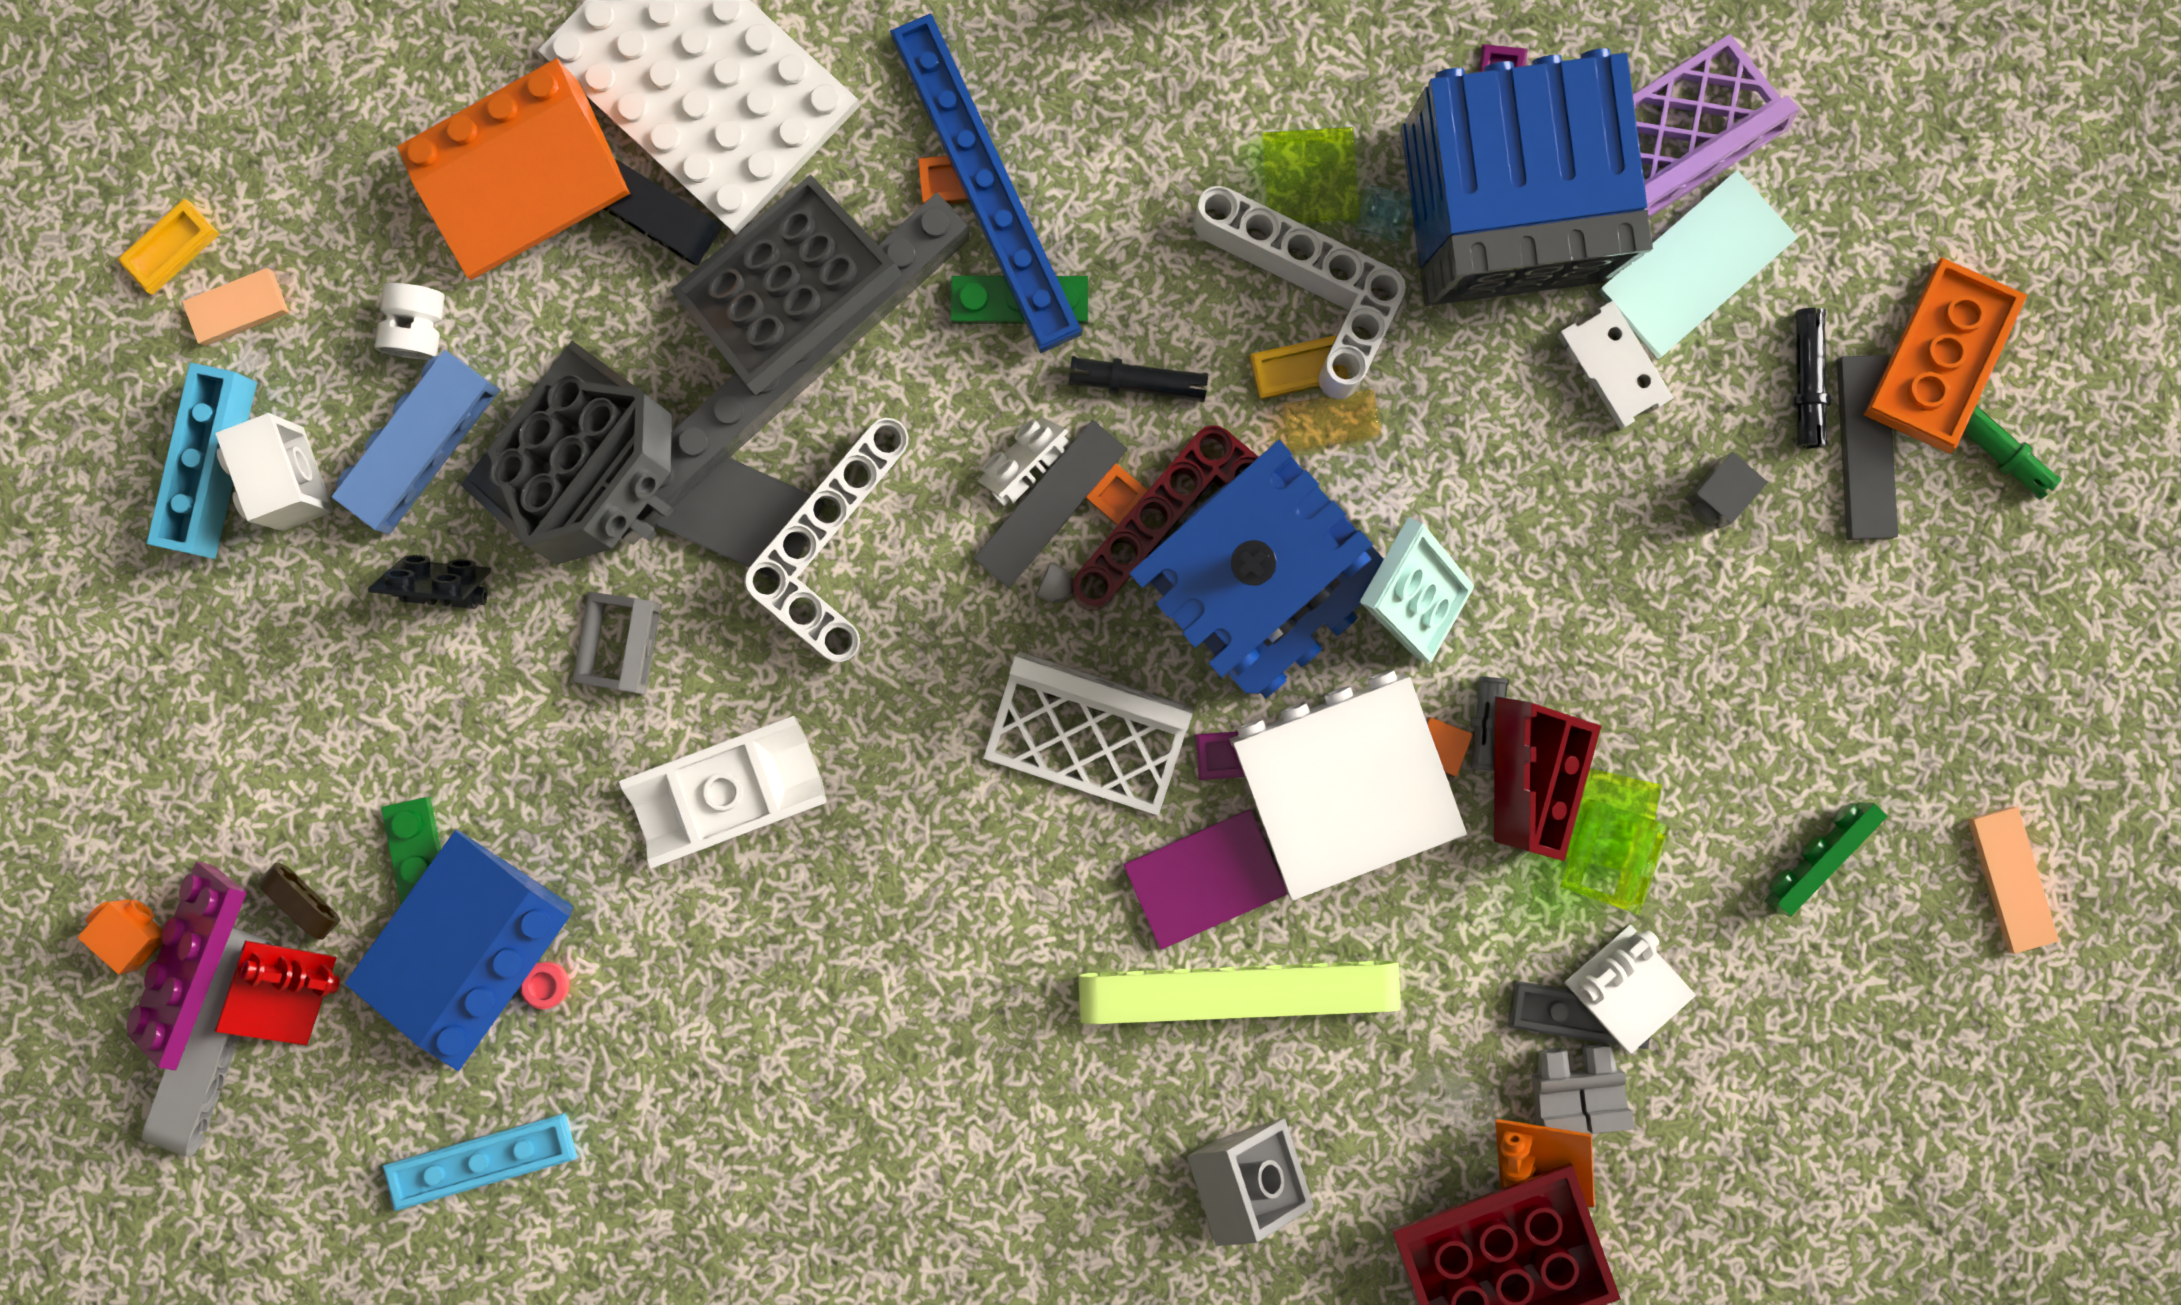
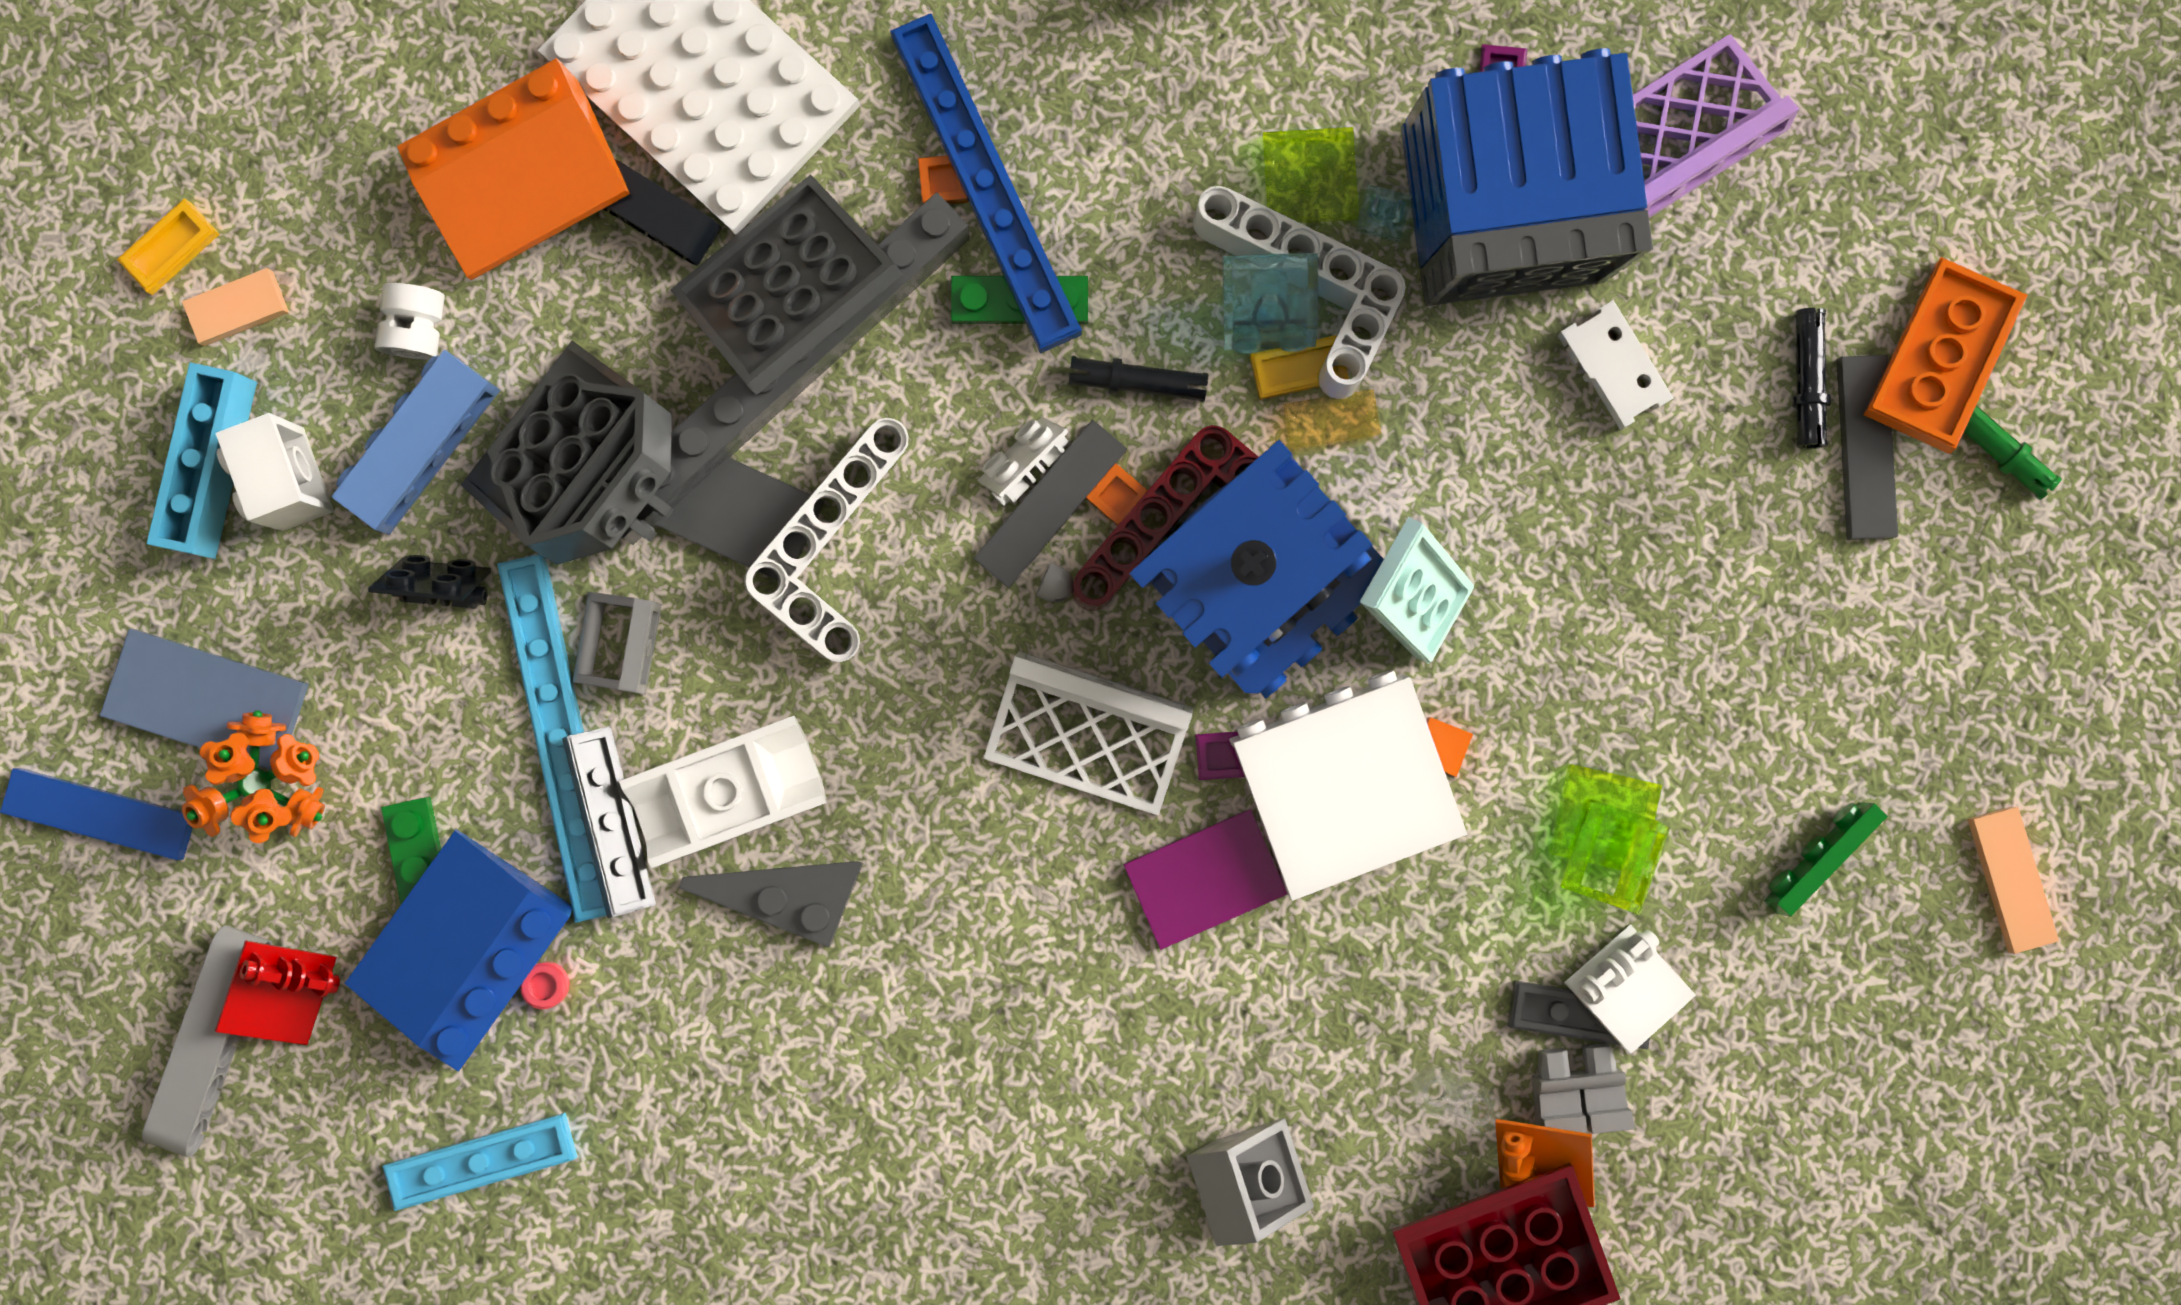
orange brick [77,899,163,975] -> none
magenta plate [127,861,247,1071] -> none
dark brown beam [258,862,340,940] -> none
yellowish green beam [1078,961,1401,1024] -> none
dark grey pin [1470,676,1509,771] -> none
dark red wedge [1494,696,1601,861] -> none
light aqua tile [1598,170,1798,359] -> none
dark grey brick [1684,452,1768,528] -> none
none -> blue tile [0,768,193,860]
none -> sand blue tile [100,628,309,770]
none -> orange plant [182,710,325,843]
none -> medium azure tile [497,554,607,923]
none -> tile [562,726,656,918]
none -> dark grey wing [679,861,863,947]
none -> clear light blue slope [1222,253,1318,353]

